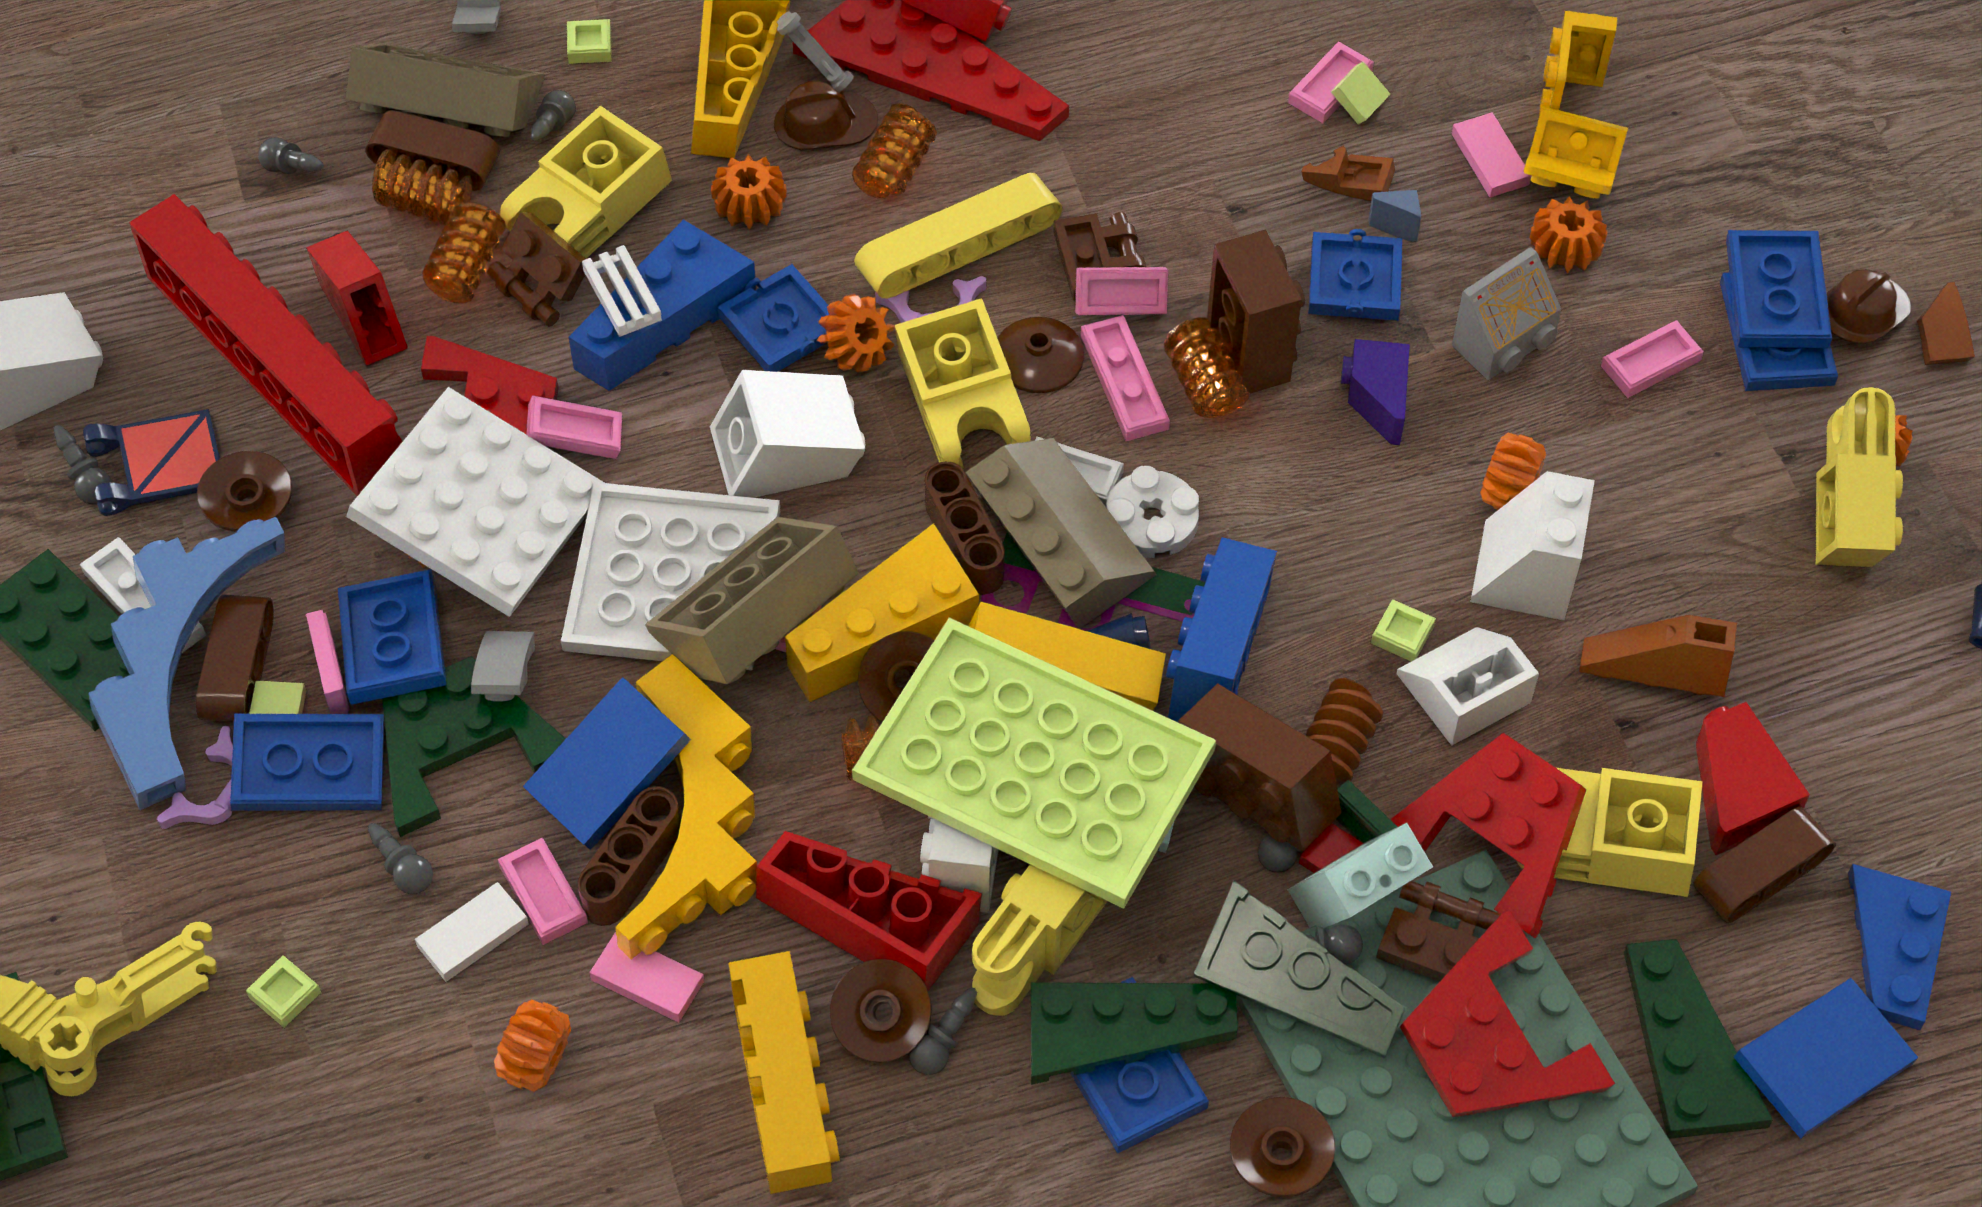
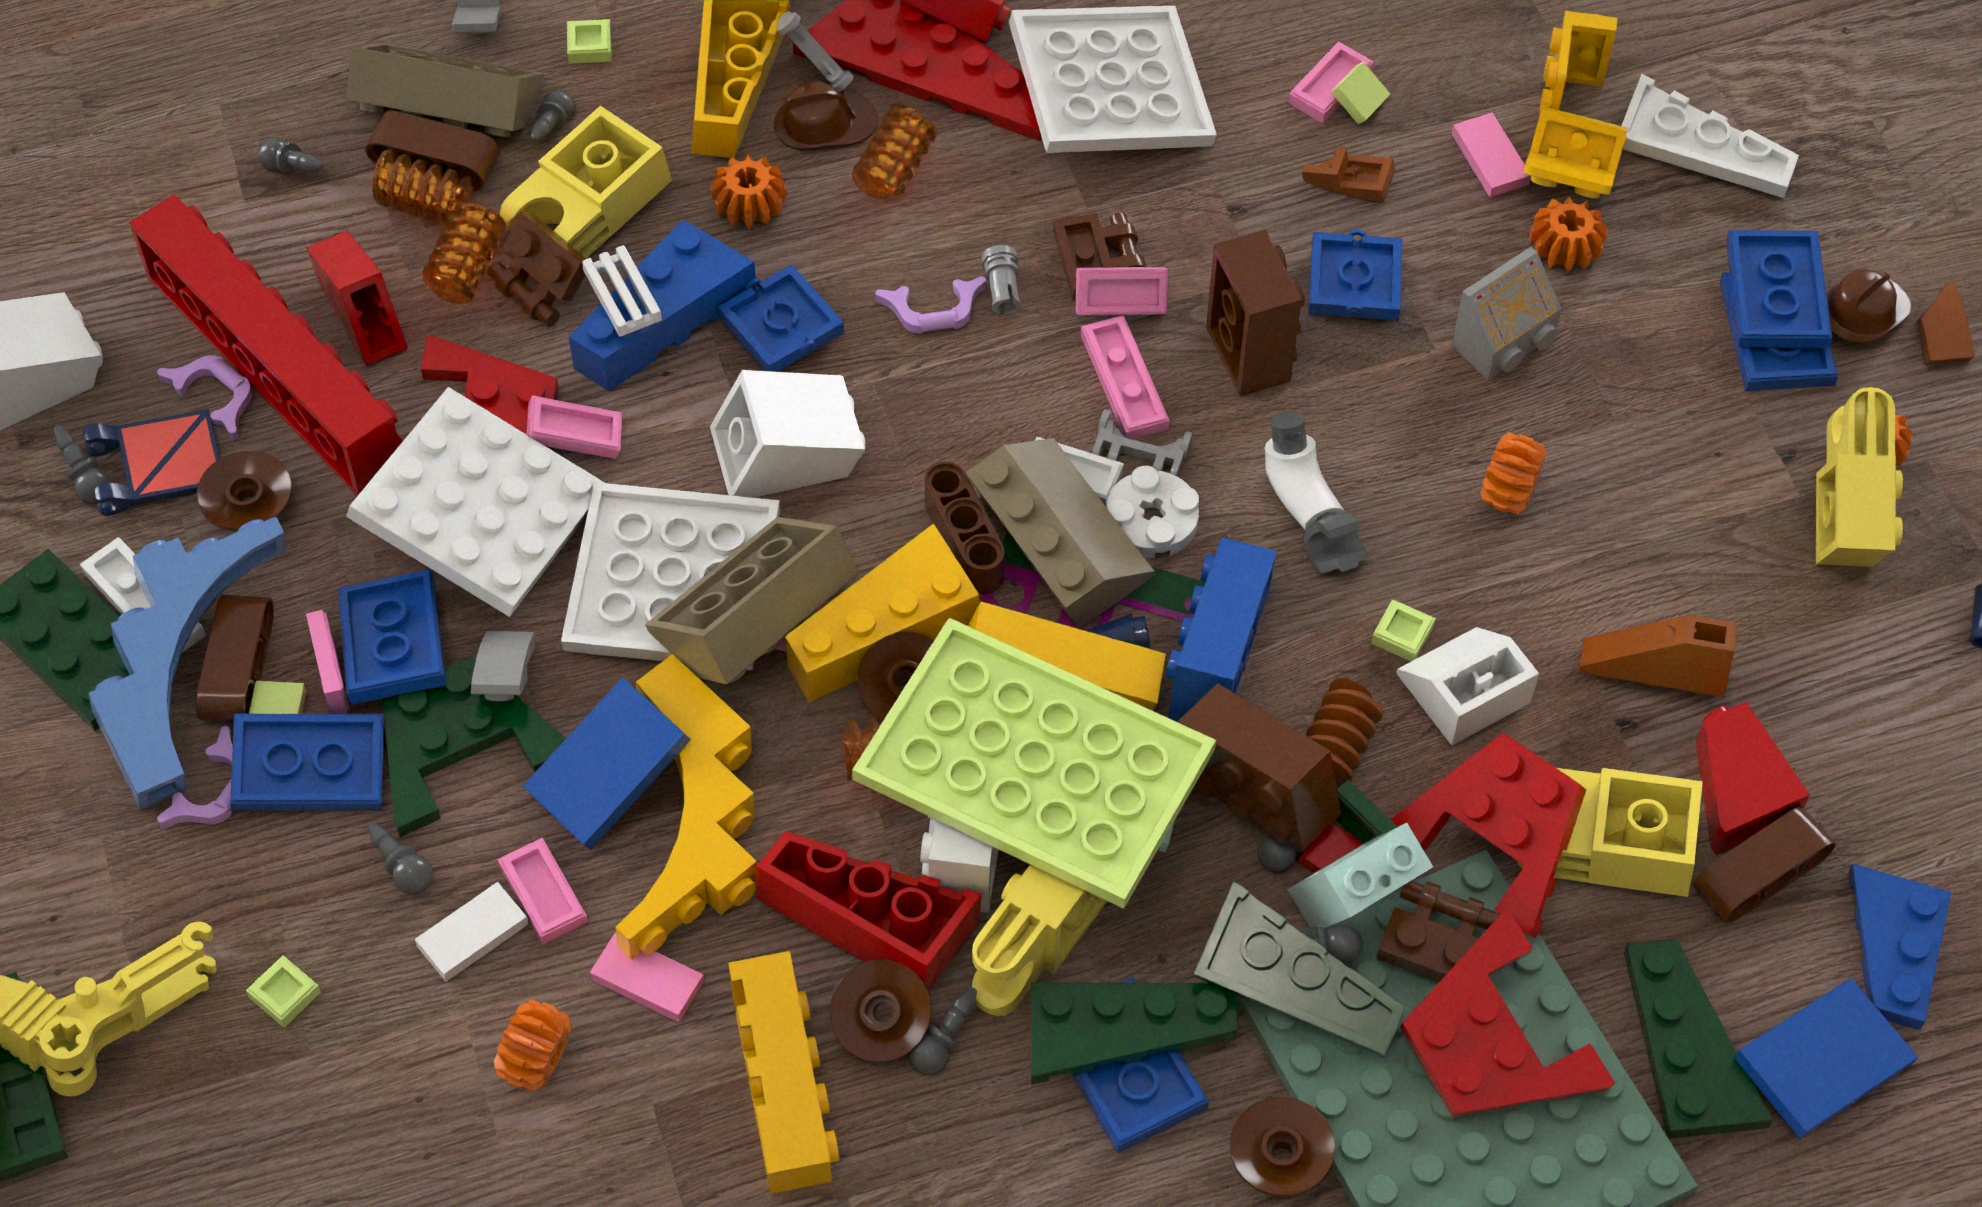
reddish brown beam [578,786,681,926] -> none
orange gear [816,294,895,373] -> none
light yellow beam [854,173,1063,299] -> none
light yellow brick [895,298,1031,469] -> none
reddish brown dish [997,317,1084,393] -> none
clear orange piece [1164,317,1250,418] -> none
dark purple slope [1341,339,1410,445] -> none
sand blue slope [1368,190,1421,242] -> none
white slope [1470,471,1595,620] -> none
bright pink tile [1601,320,1704,398] -> none
none -> lavender helmet [157,355,253,440]
none -> light grey pin [981,245,1021,315]
none -> white plate [1009,5,1217,153]
none -> light grey piece [1092,409,1194,477]
none -> piece [1265,411,1369,574]
none -> white wing [1622,74,1799,198]

